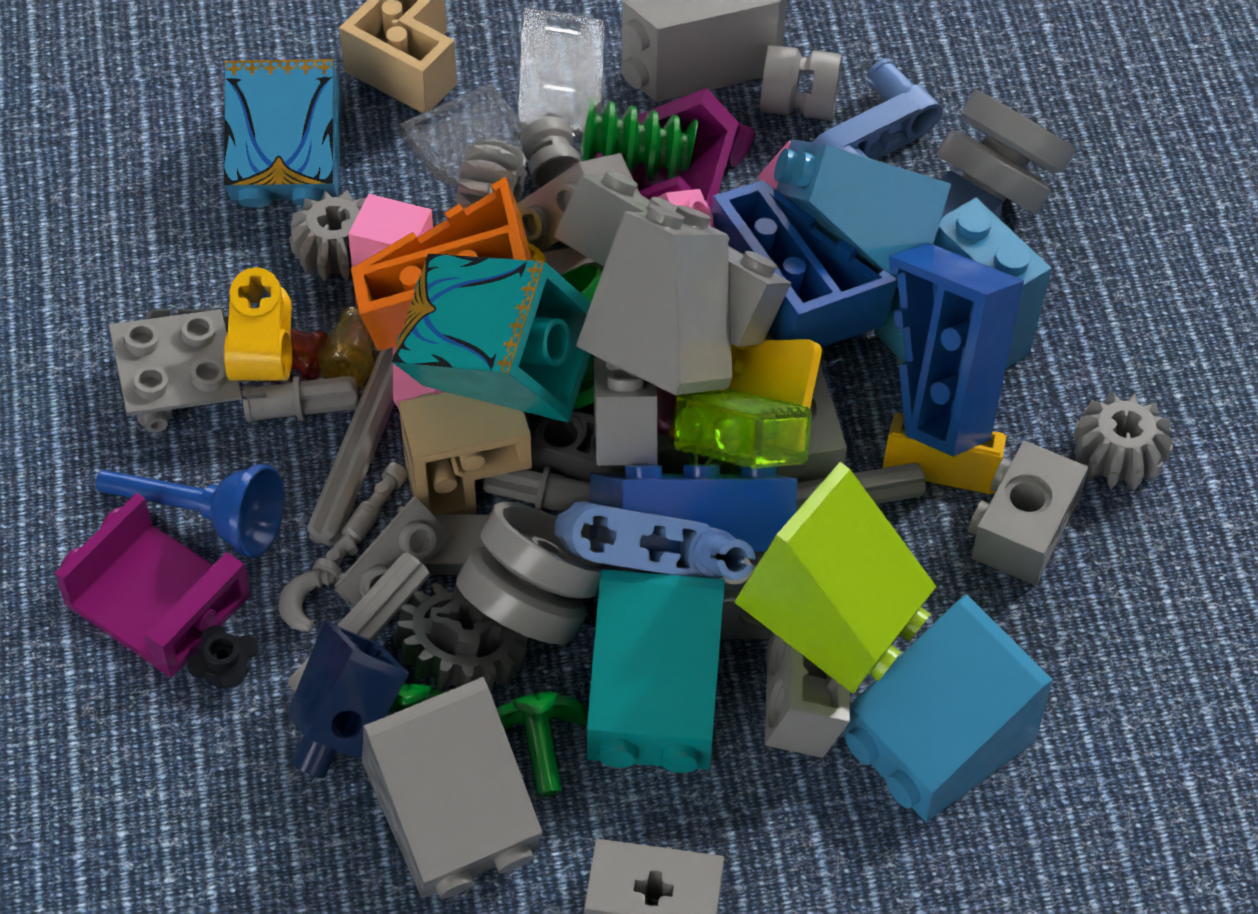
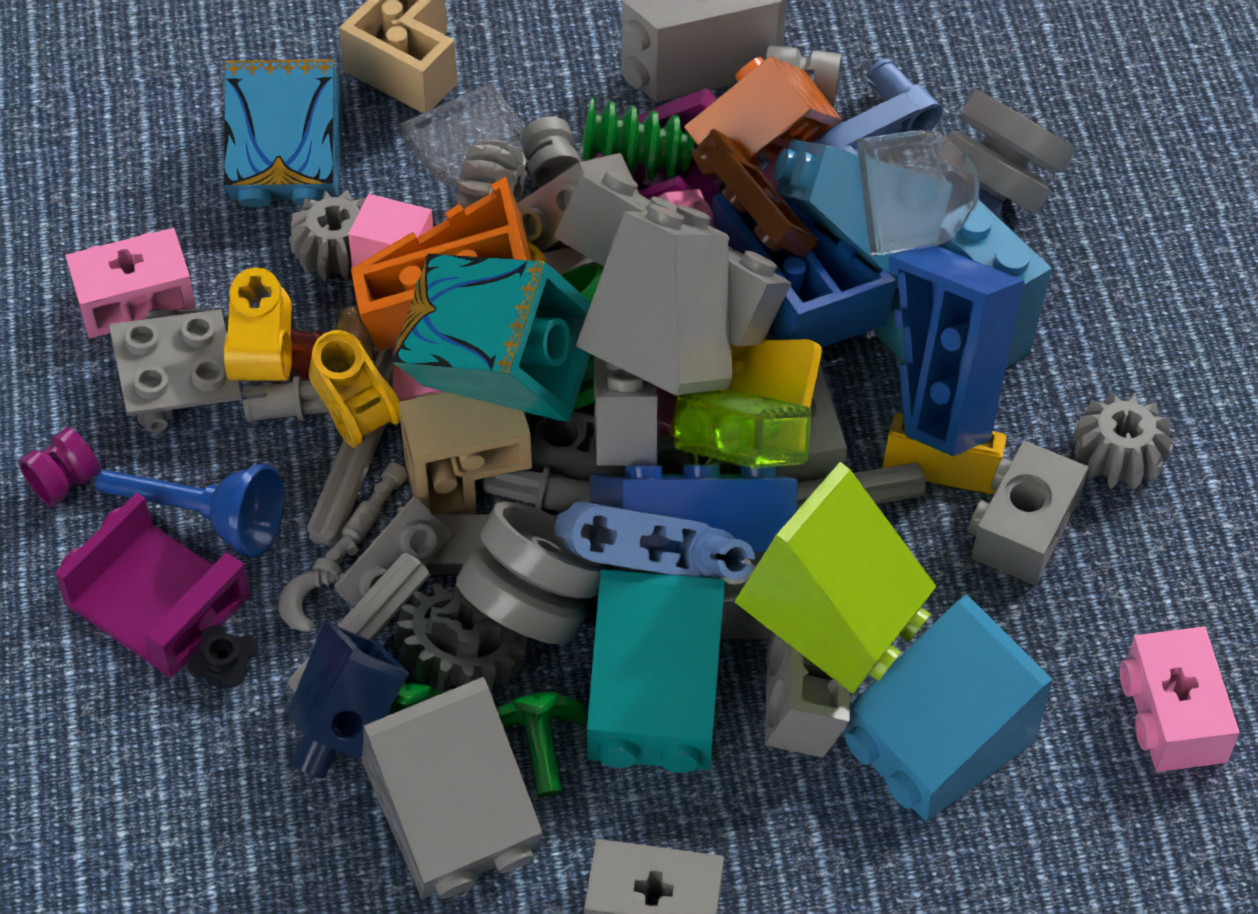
clear piece [518,7,604,138] -> none
none -> magenta wheel [18,427,101,507]
none -> bright pink brick [66,228,196,339]
none -> yellow piece [309,330,401,449]
none -> orange wedge [684,56,842,167]
none -> reddish brown hinge [691,129,818,258]
none -> clear tile [856,131,979,256]
none -> bright pink brick [1120,626,1240,772]

